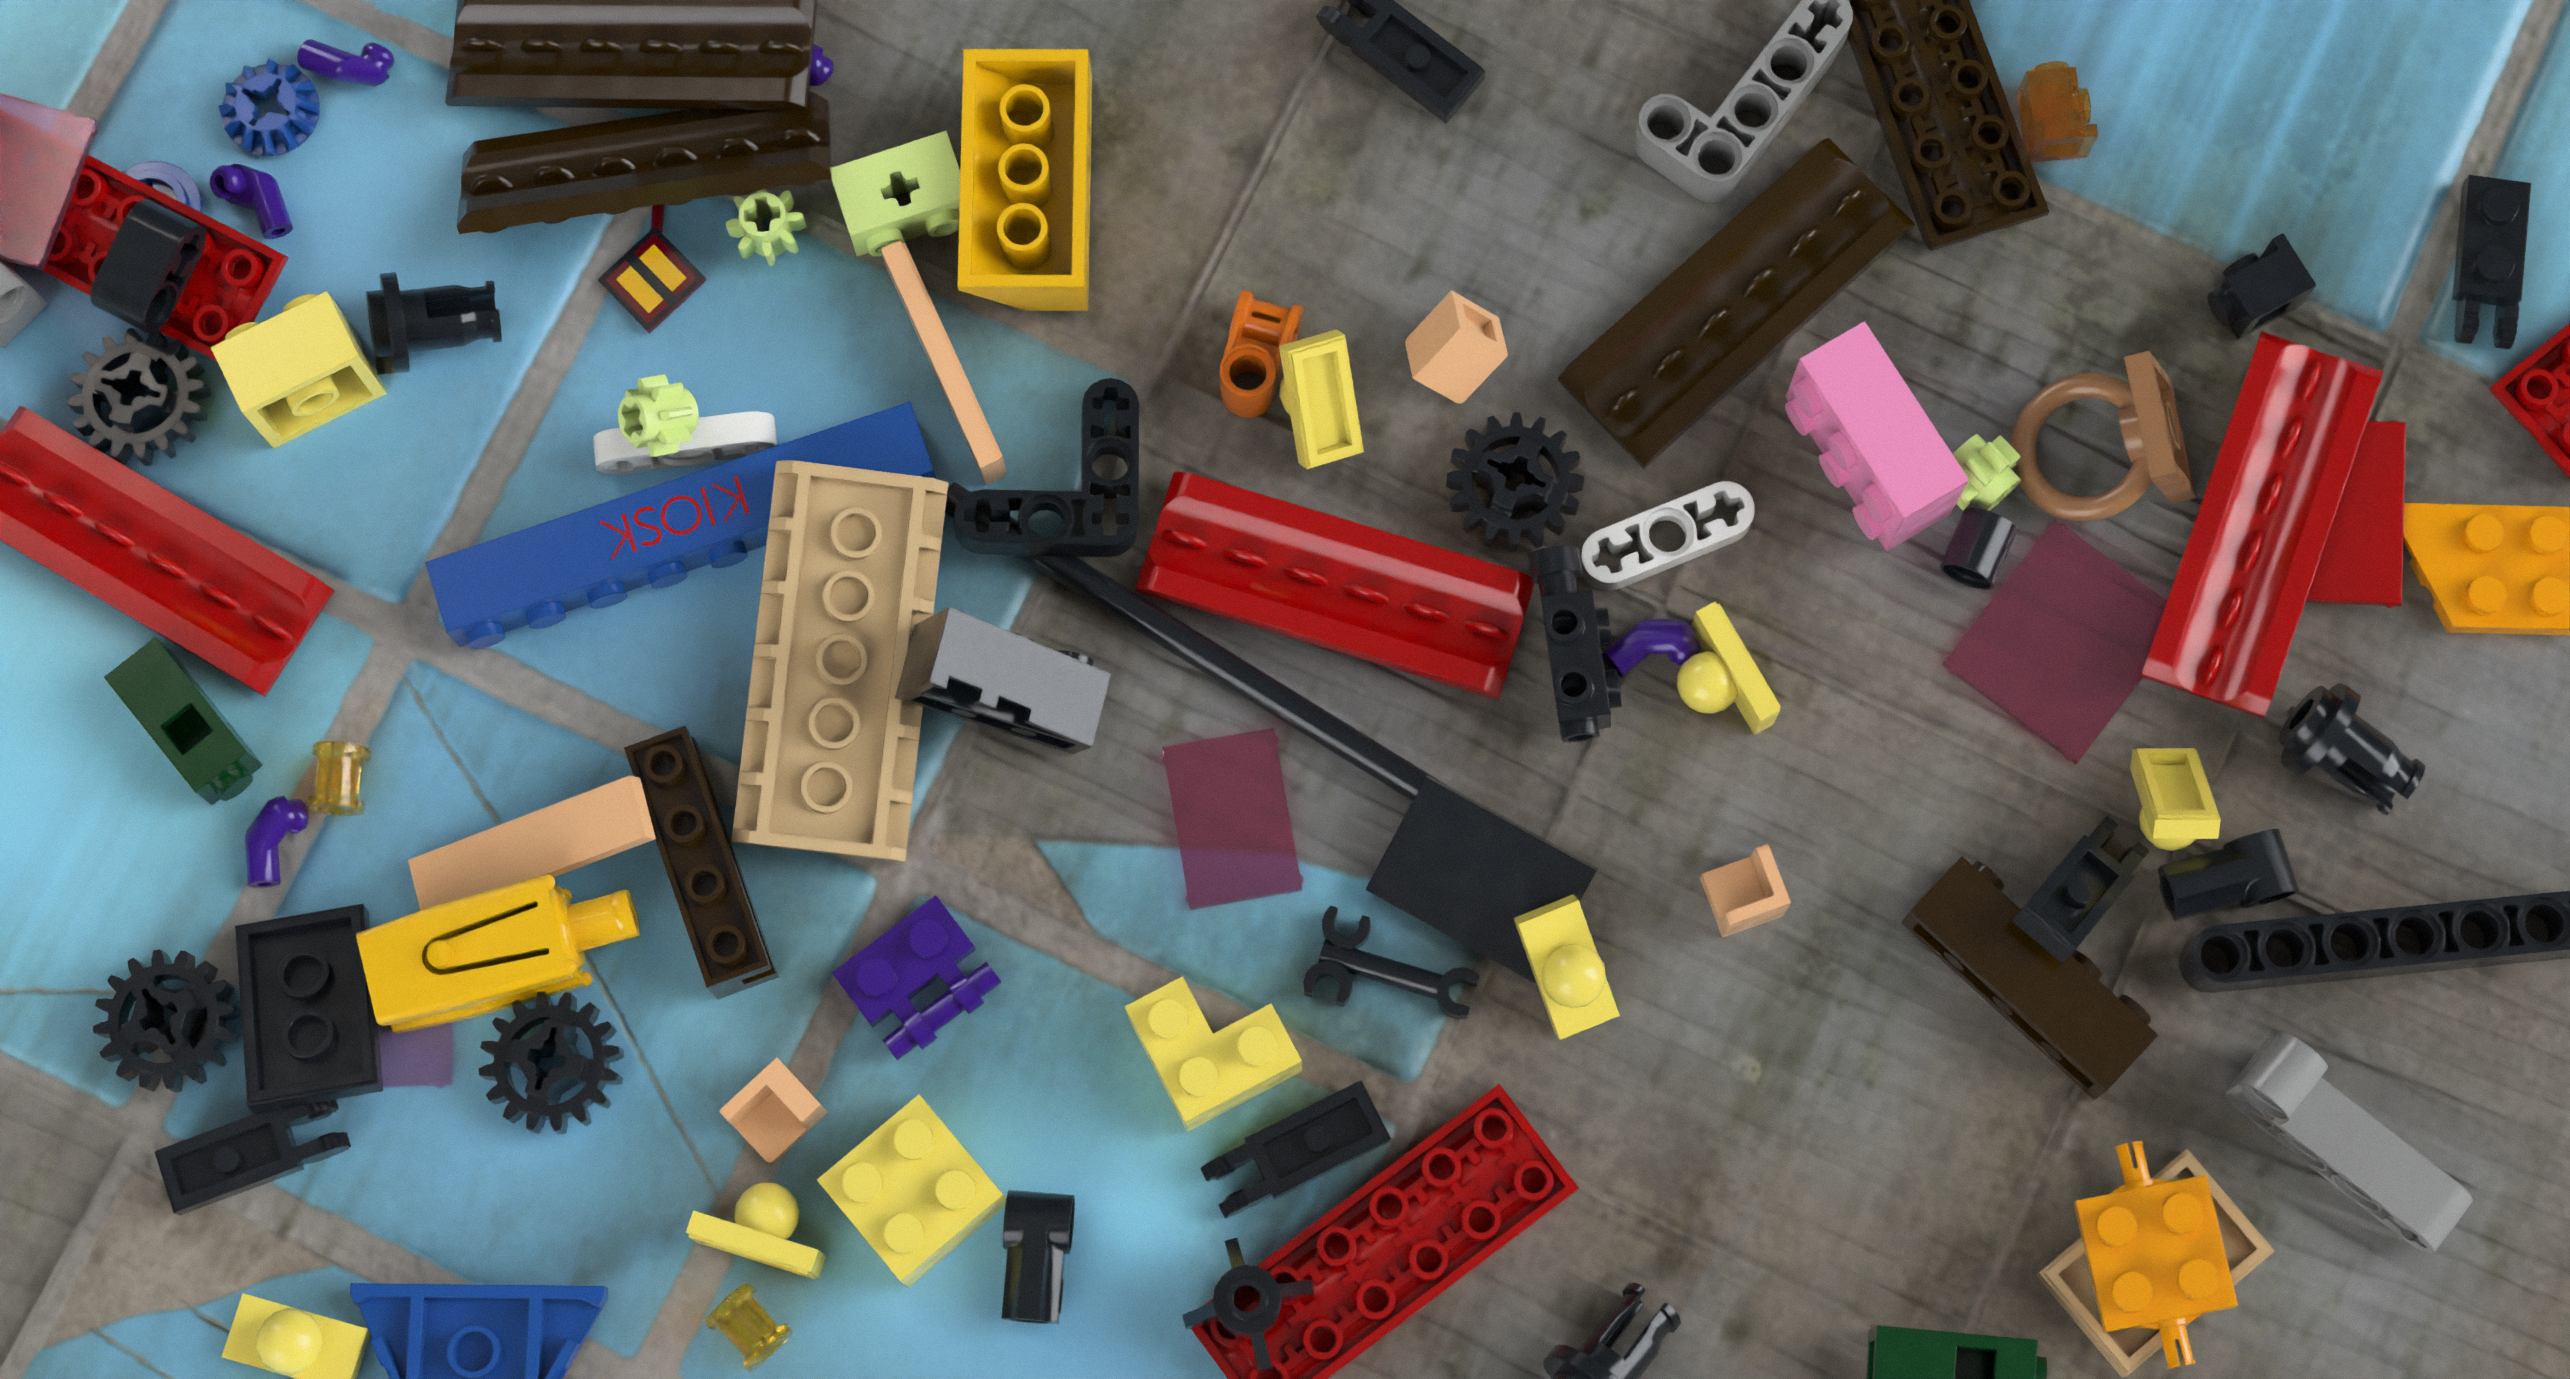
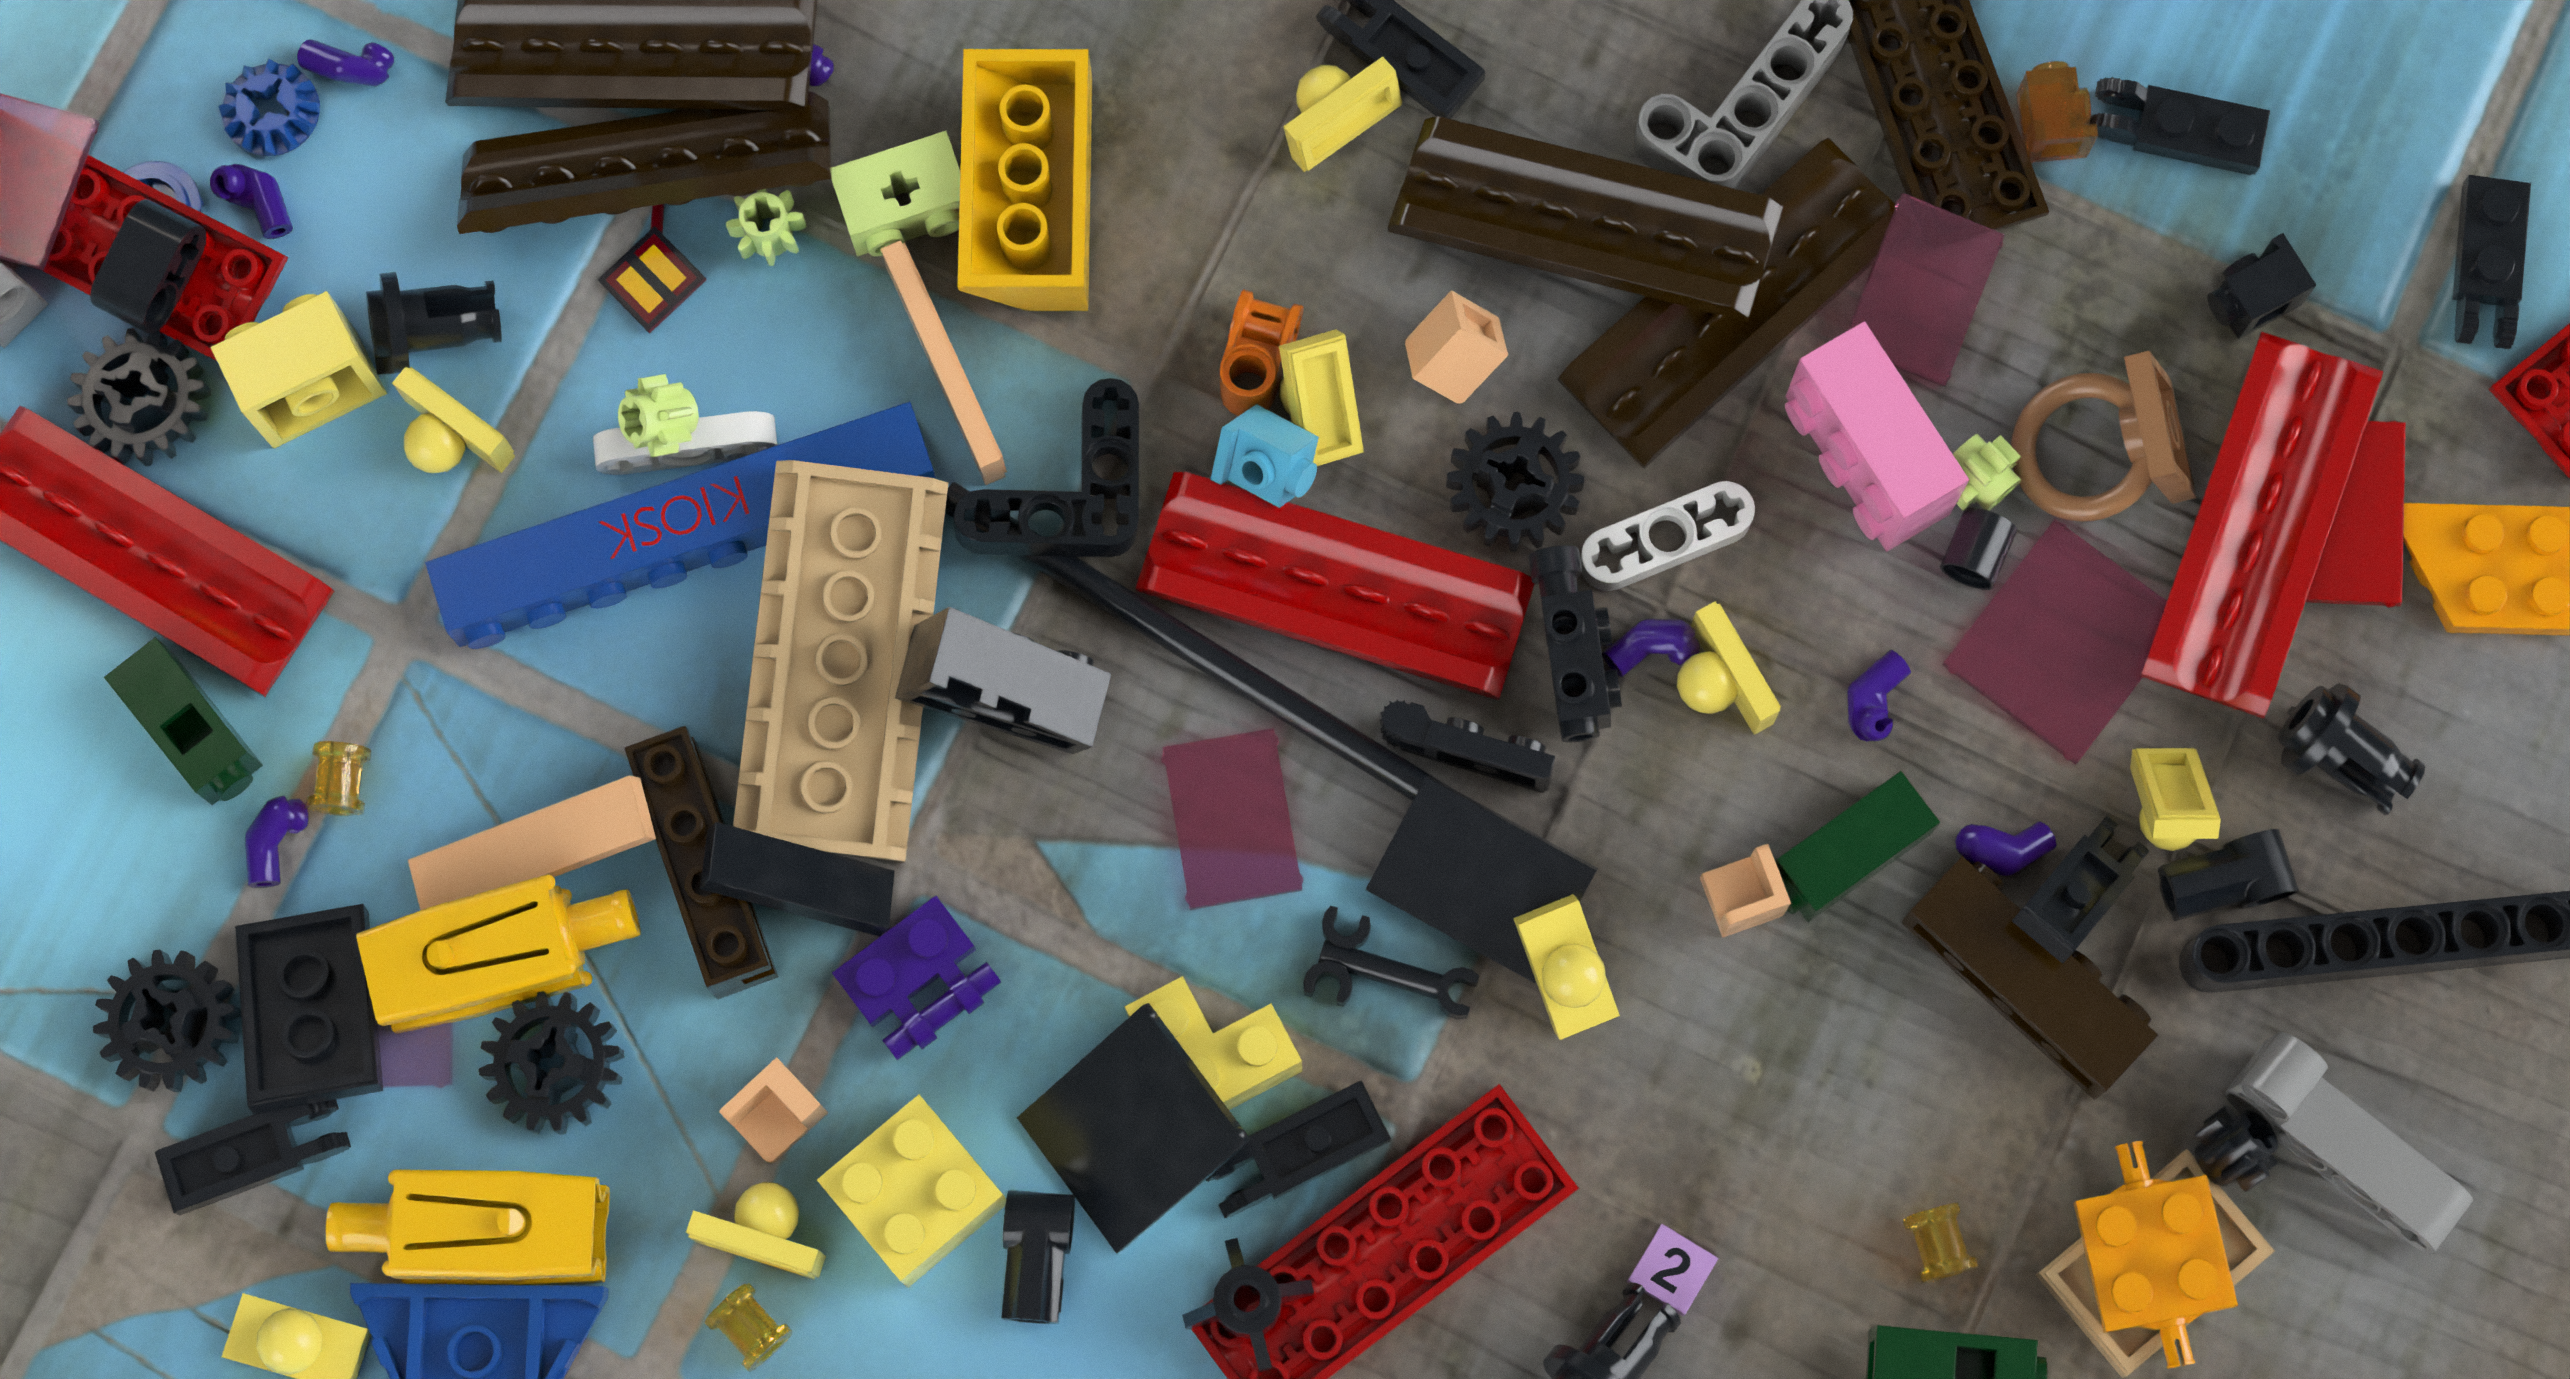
none -> yellow piece [326,1169,610,1285]
none -> light yellow tile [392,366,515,474]
none -> black tile [700,822,895,937]
none -> black piece [1017,1003,1251,1254]
none -> medium azure brick [1210,404,1319,508]
none -> light yellow tile [1283,57,1403,172]
none -> black hinge [1380,699,1556,793]
none -> dark brown plate [1387,116,1783,322]
none -> lavender tile [1627,1224,1719,1316]
none -> dark green brick [1775,771,1940,923]
none -> clear pink piece [1844,193,2005,386]
none -> dark purple arm [1847,650,1911,742]
none -> clear yellow bush [1902,1203,1979,1284]
none -> dark purple arm [1955,821,2057,876]
none -> black hinge [2088,77,2270,175]
none -> black gear [2195,1105,2278,1192]

